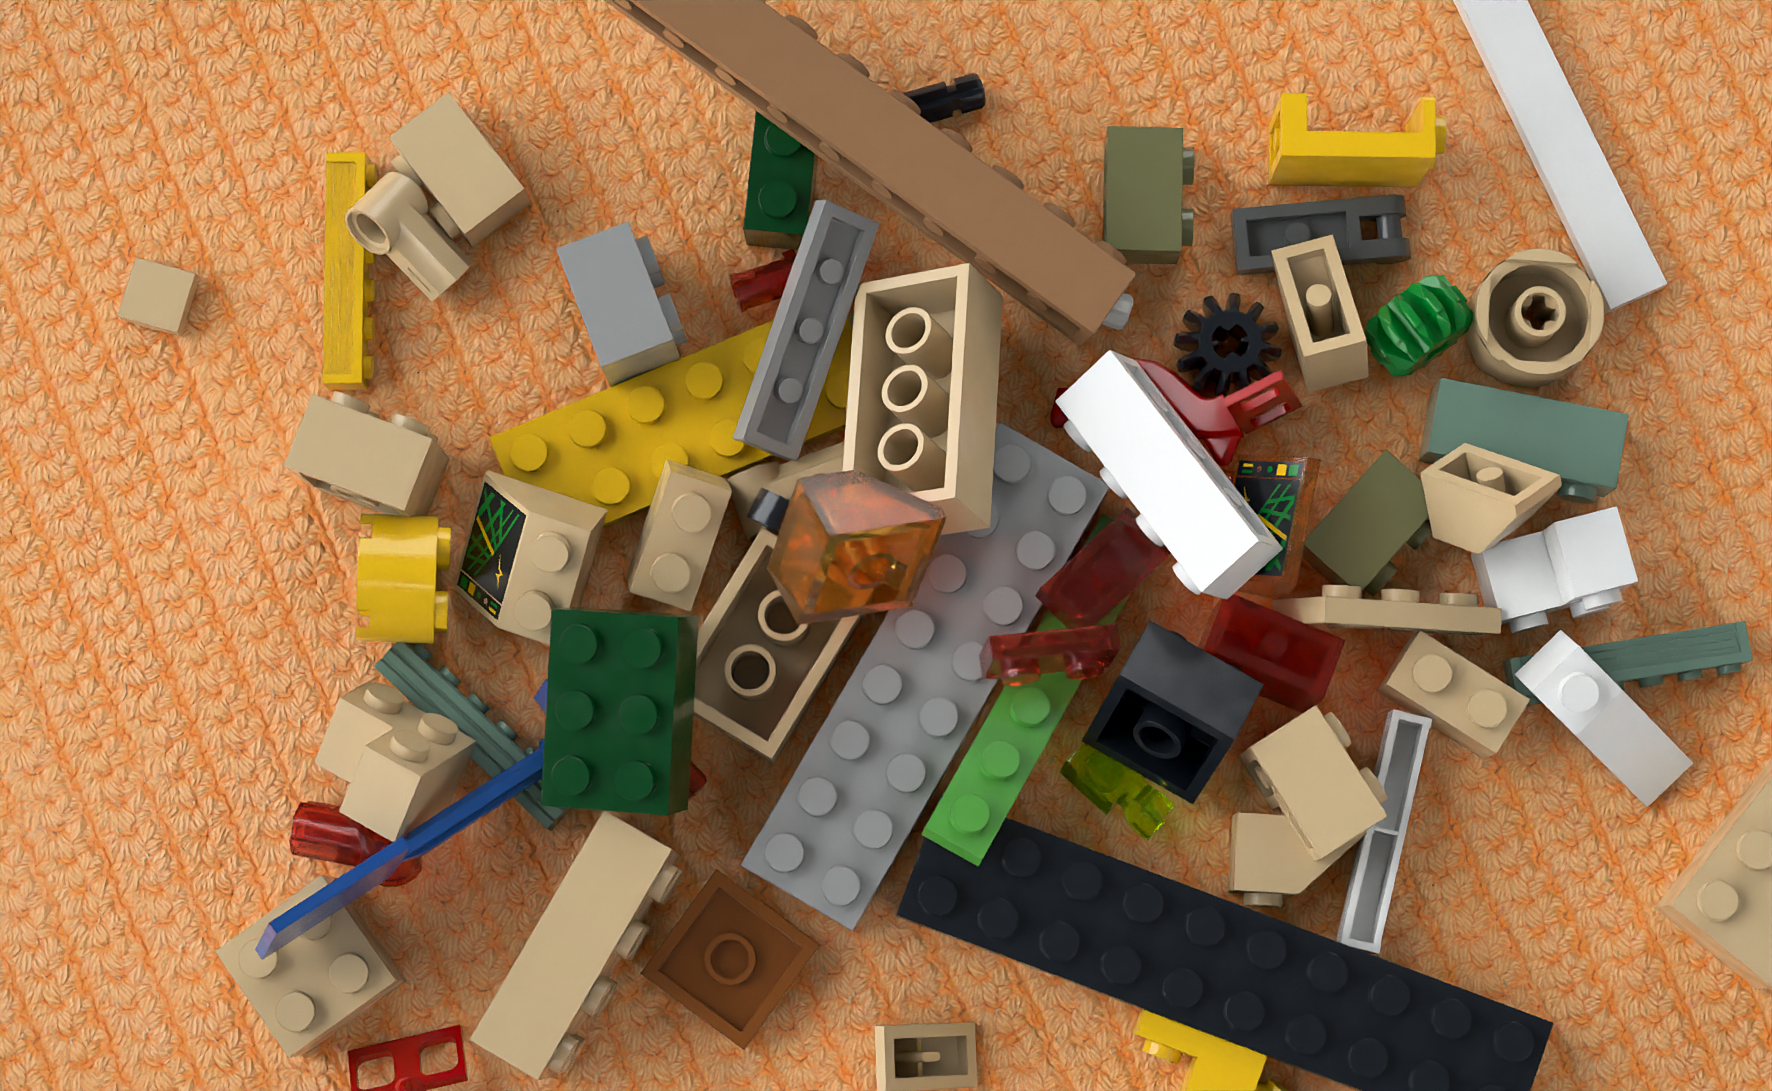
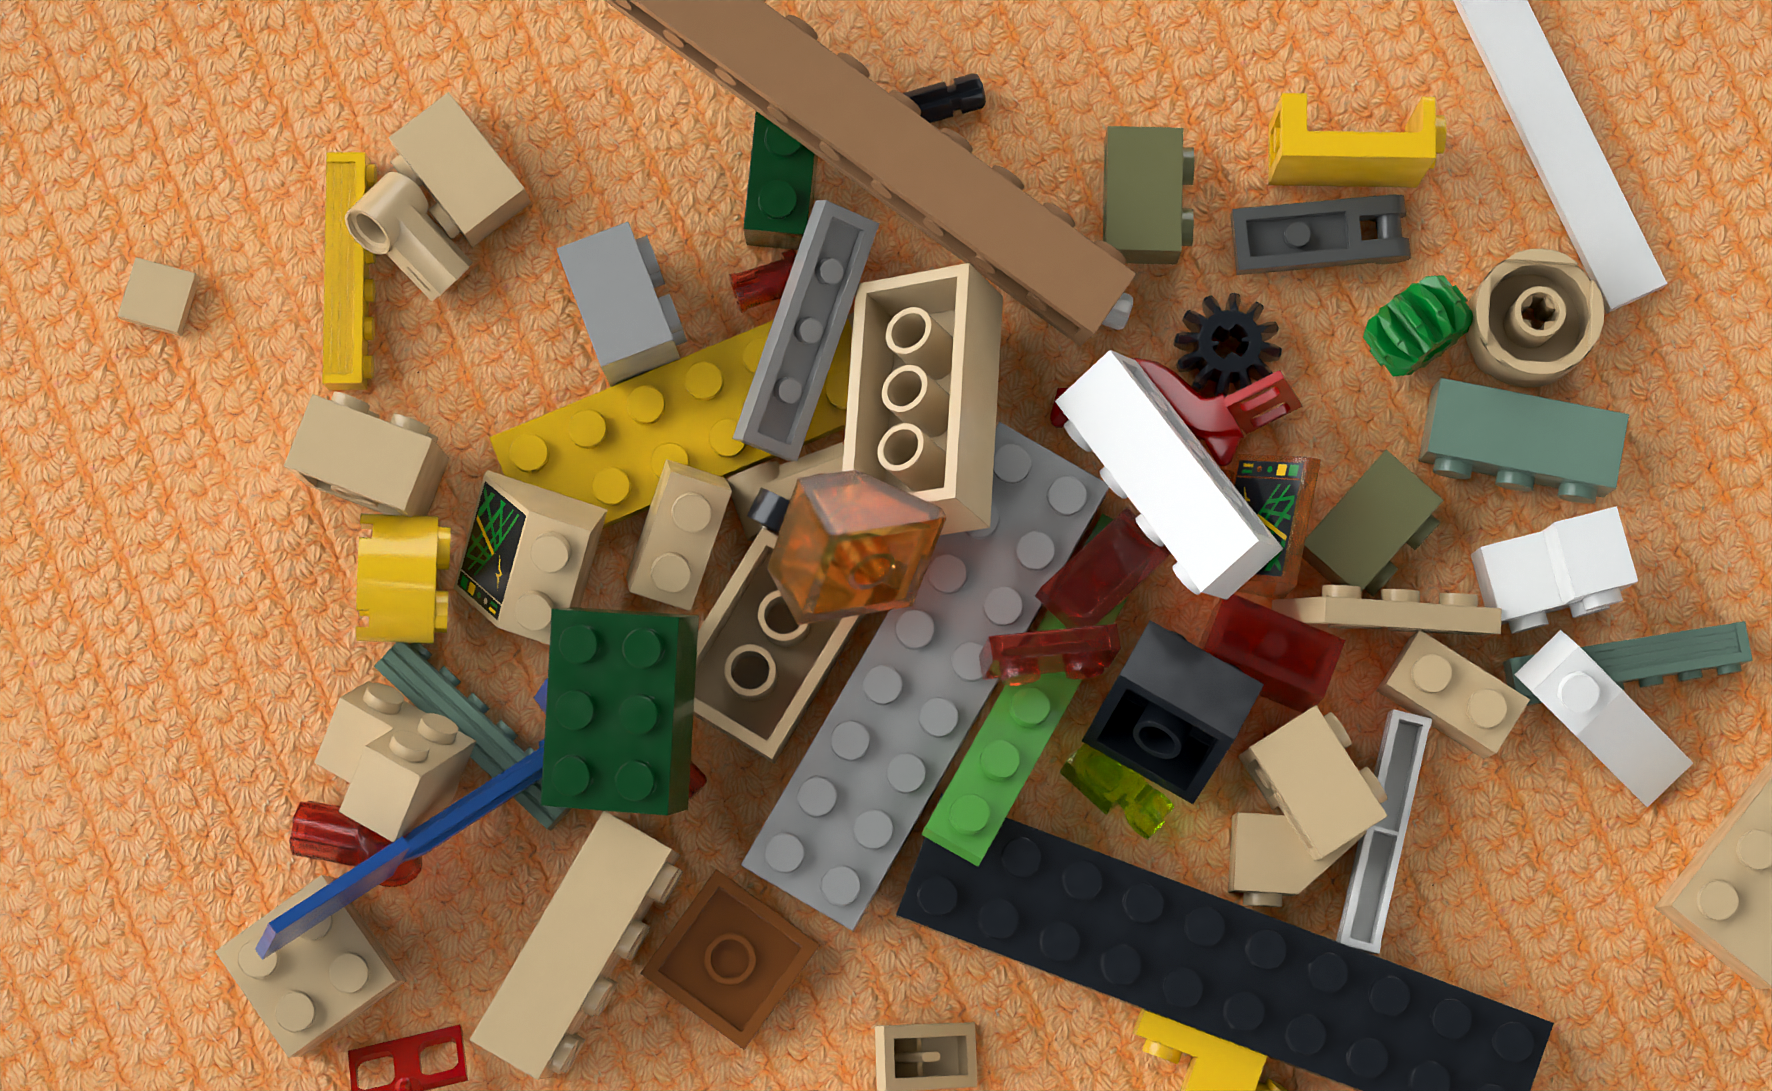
tan slope [1271,234,1369,393] -> none
tan slope [1420,443,1562,554] -> none

